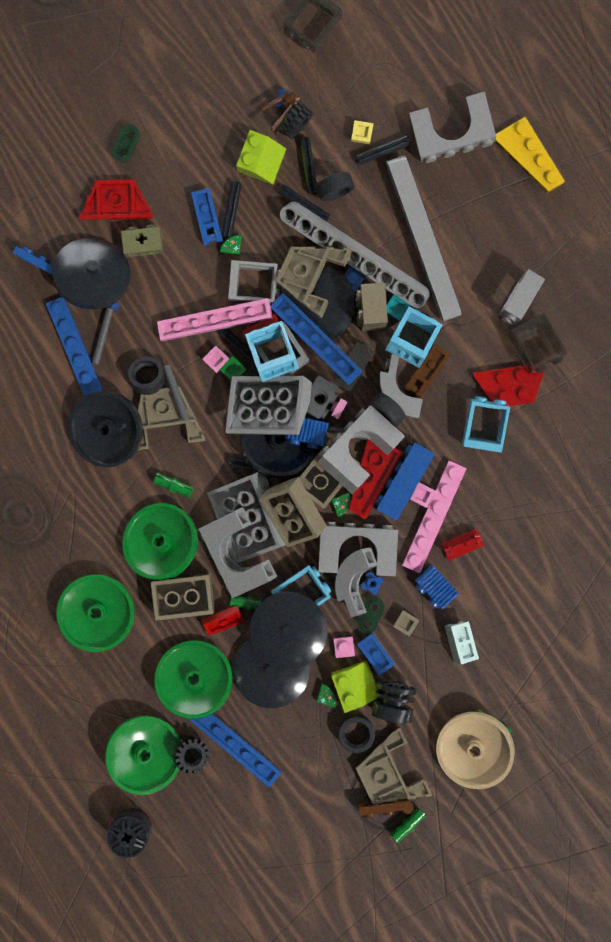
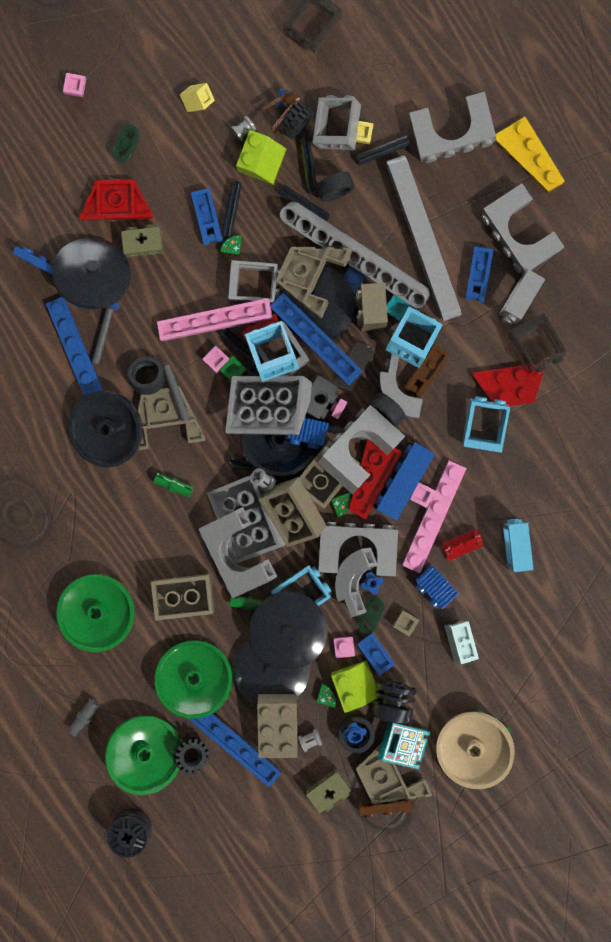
green dish [123,503,198,580] -> none
red plate [201,606,244,636] -> none
green pin [390,807,426,844] -> none
none -> bright pink plate [63,73,86,97]
none -> dark grey pin [68,699,100,737]
none -> light yellow panel [180,83,215,112]
none -> light grey bush [231,116,256,141]
none -> light grey bush [250,468,276,492]
none -> dark tan brick [257,694,298,758]
none -> light grey bush [298,729,322,752]
none -> olive brick [306,768,351,814]
none -> light grey window [313,95,361,150]
none -> blue plate [343,723,366,743]
none -> container [378,721,430,769]
none -> blue plate [465,246,493,303]
none -> light grey arch [481,184,565,275]
none -> medium azure window [502,519,533,572]

